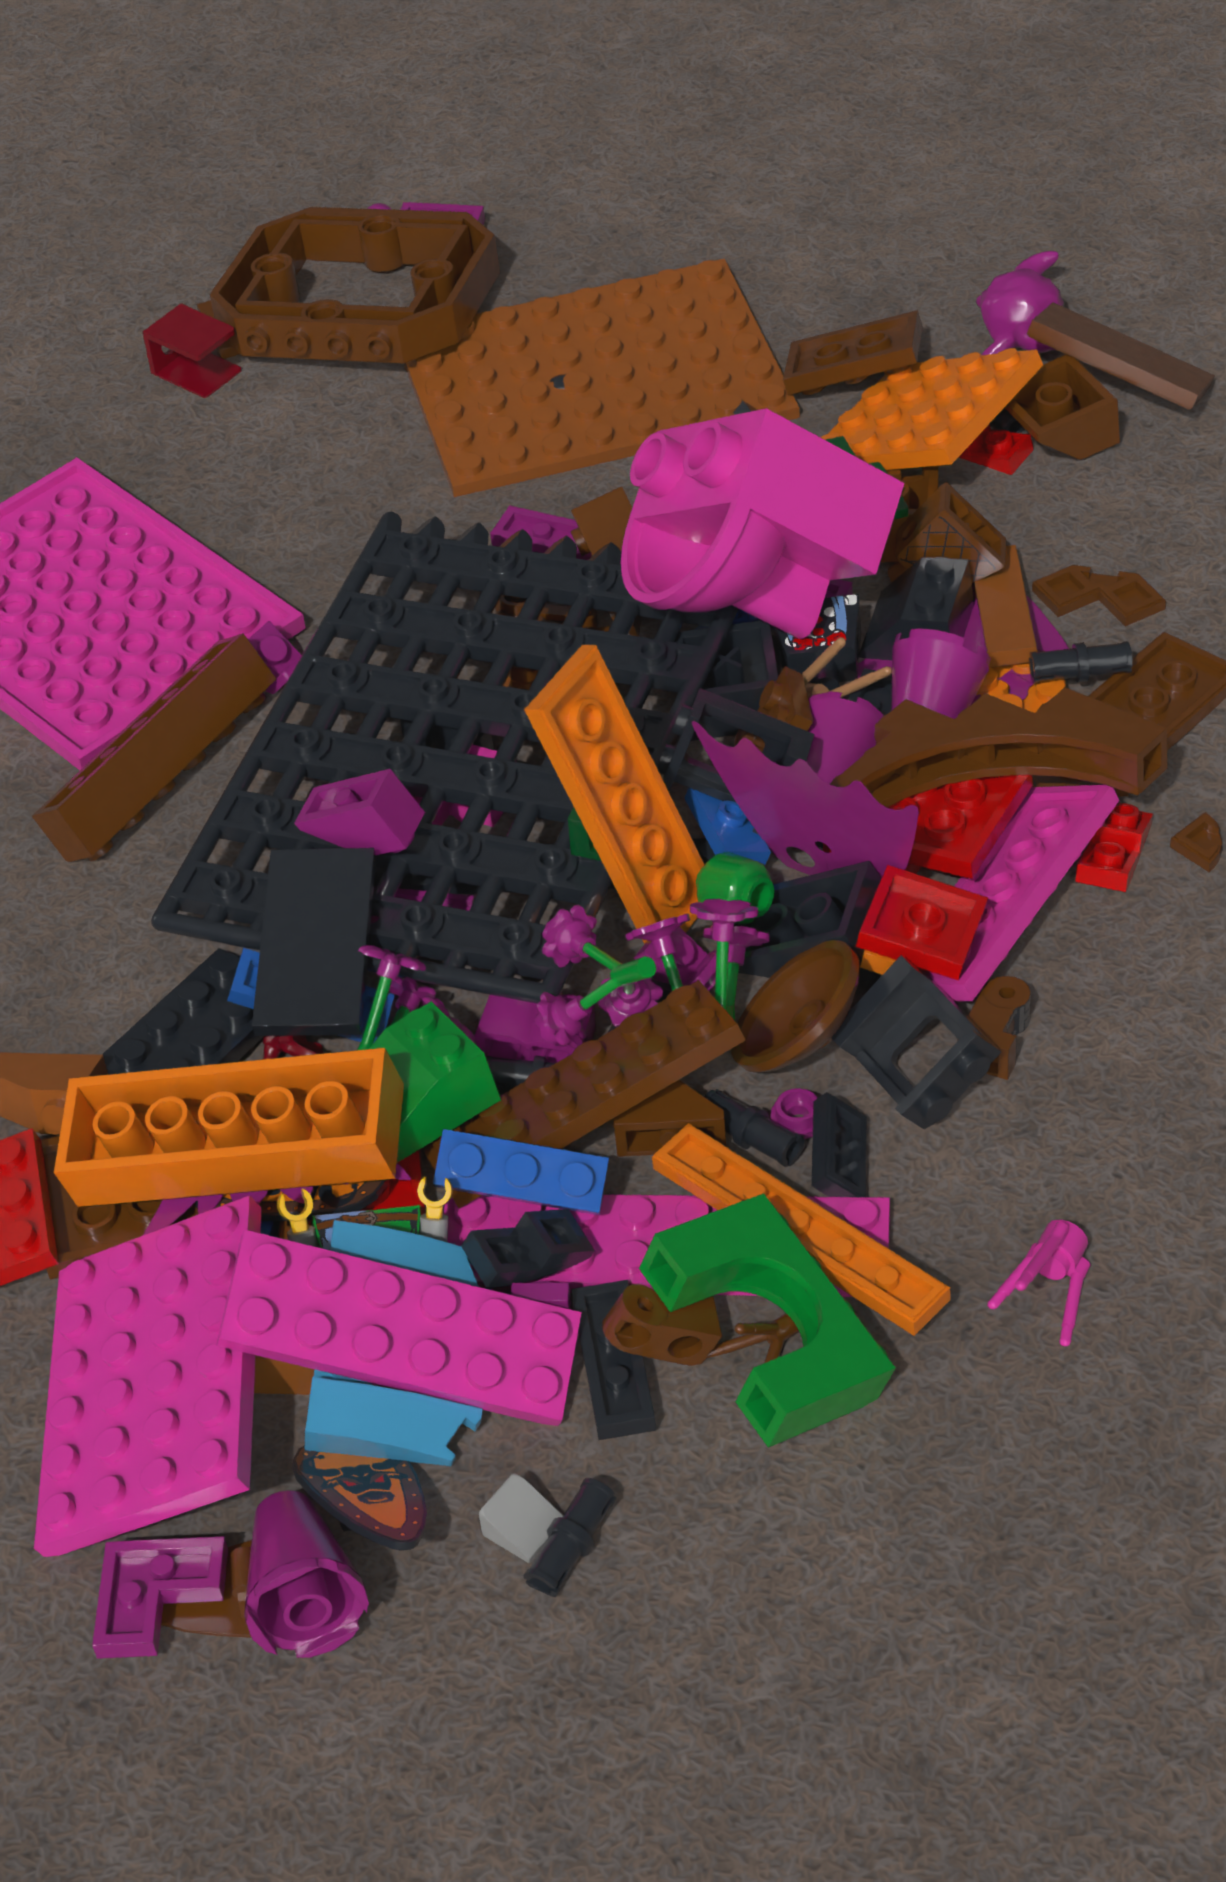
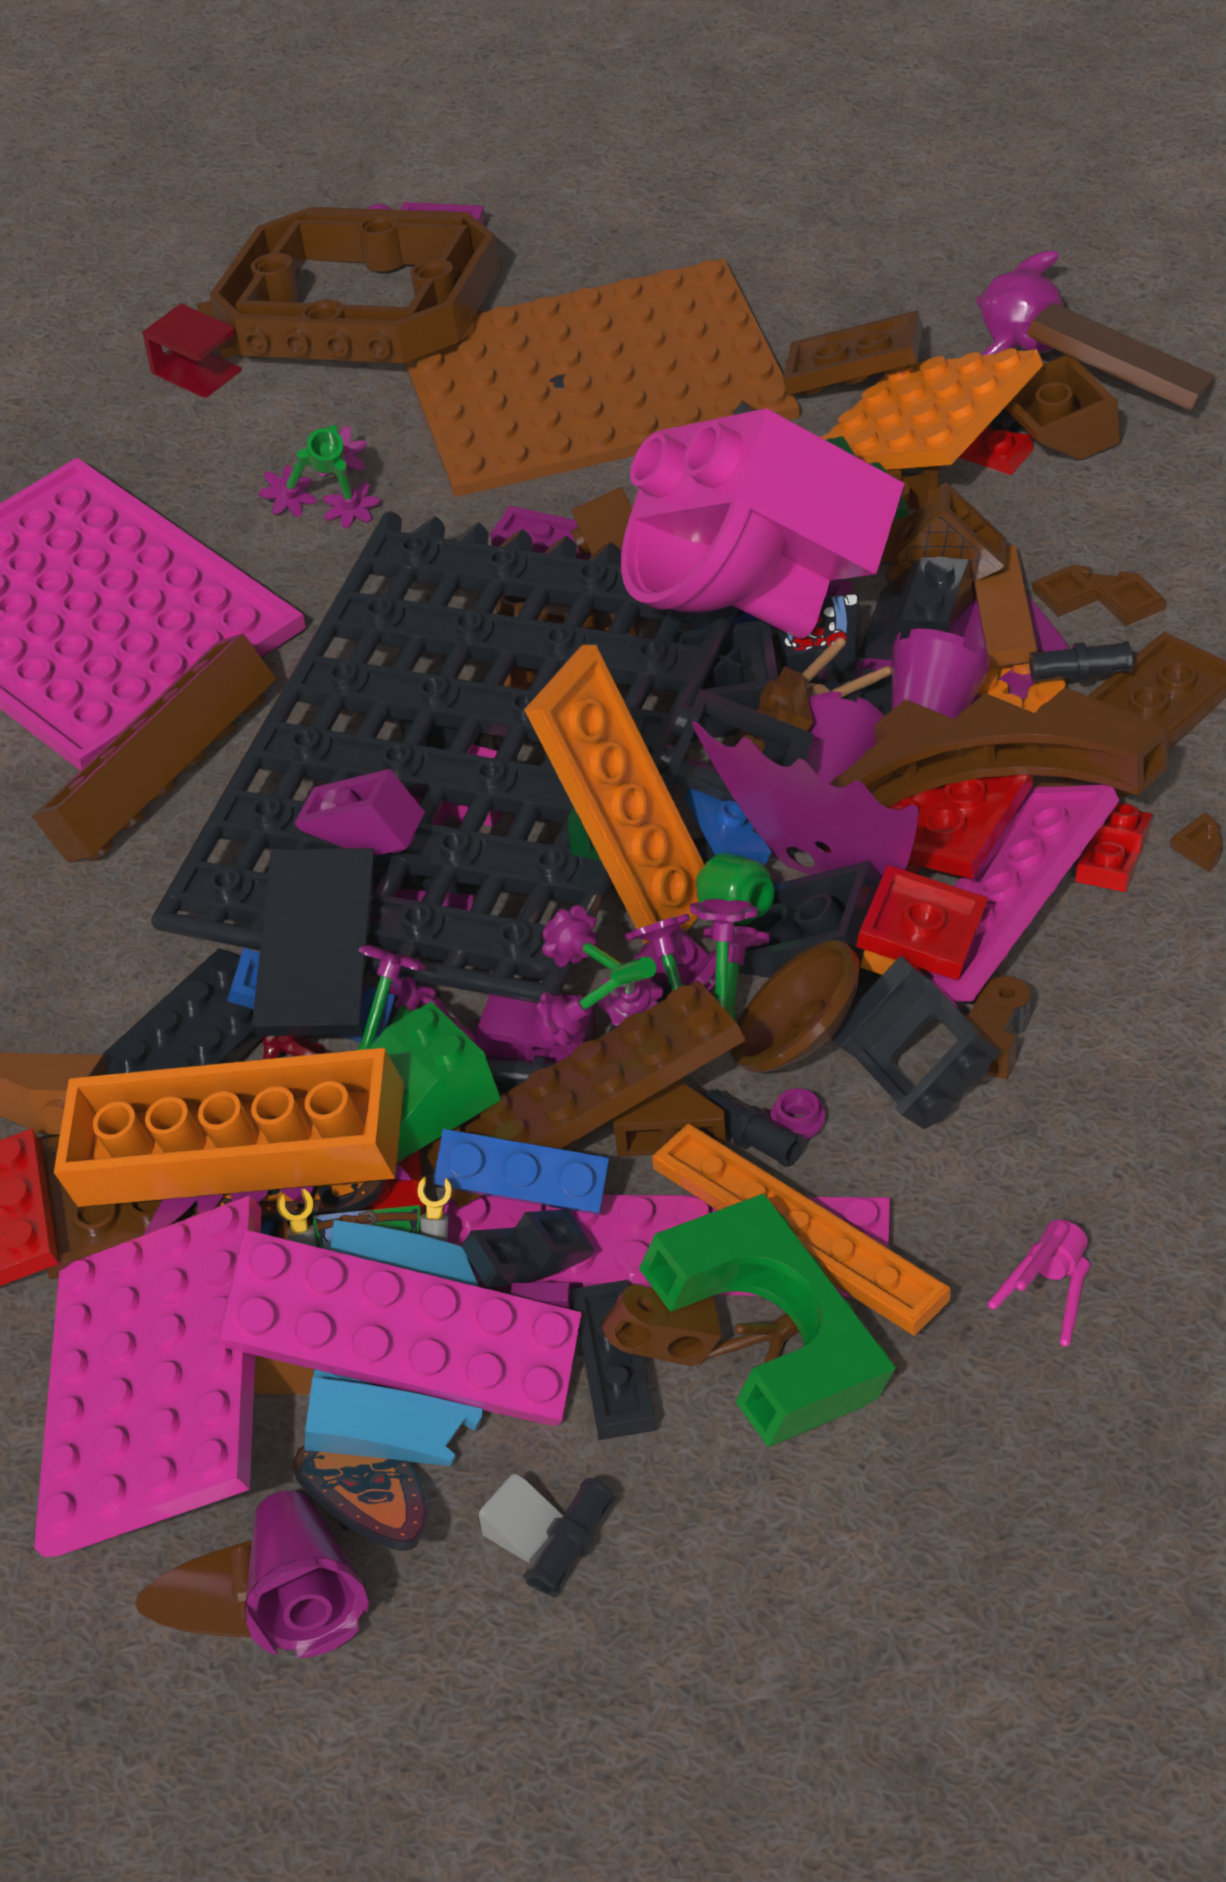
magenta plate [92,1536,228,1659] -> none
magenta bracket [248,621,302,695] -> none
black plate [811,1092,867,1197] -> none
none -> magenta plant [258,425,381,529]

